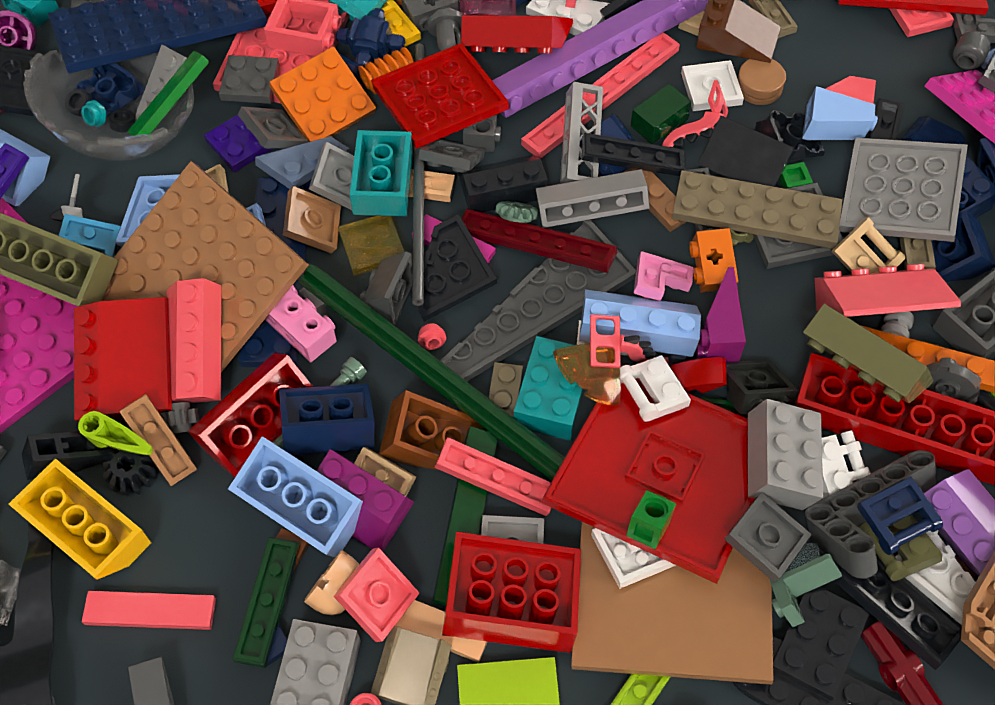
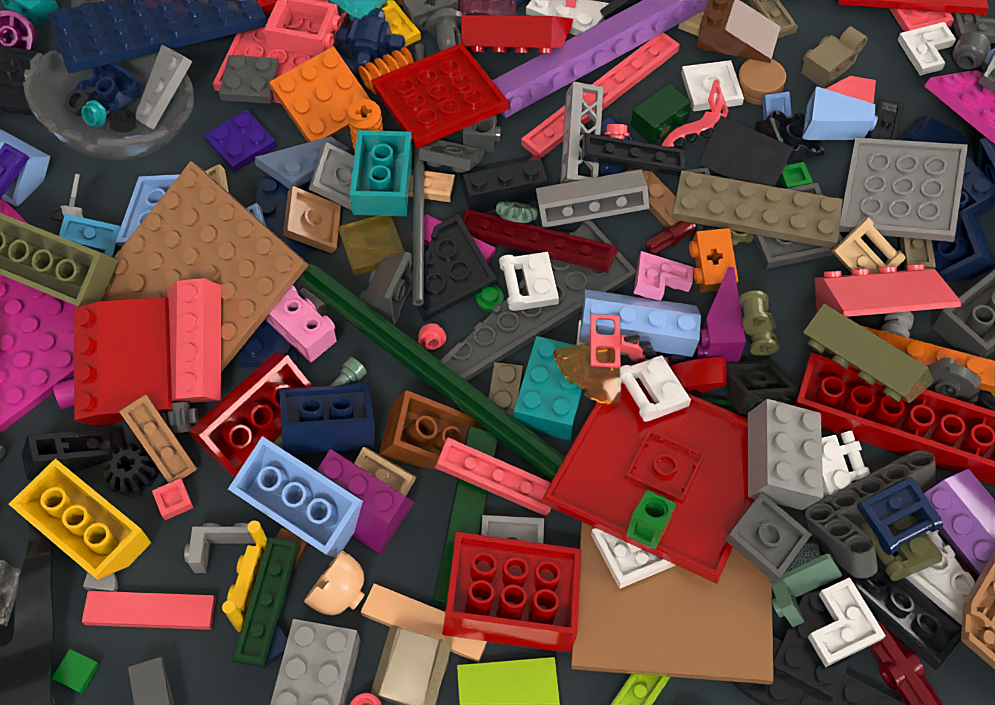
lime piece [78,411,153,455] -> none
green tile [127,51,209,143] -> none
dark grey plate [238,107,309,149] -> none
coral plate [333,548,419,642] -> none
none -> green tile [51,649,100,695]
none -> dark pink beam [53,378,74,410]
none -> light grey tile [83,572,118,592]
none -> coral plate [152,478,194,521]
none -> light grey bracket [184,523,255,573]
none -> yellow plate [222,521,268,632]
none -> orange piece [347,99,383,151]
none -> green plate [476,286,504,312]
none -> white plate [499,252,559,311]
none -> coral plate [604,124,630,139]
none -> dark red axle [645,221,696,255]
none -> olive axle [739,291,779,356]
none -> medium blue plate [762,92,792,120]
none -> dark tan hinge [801,26,868,89]
none -> white plate [808,577,886,667]
none -> white plate [898,22,956,75]

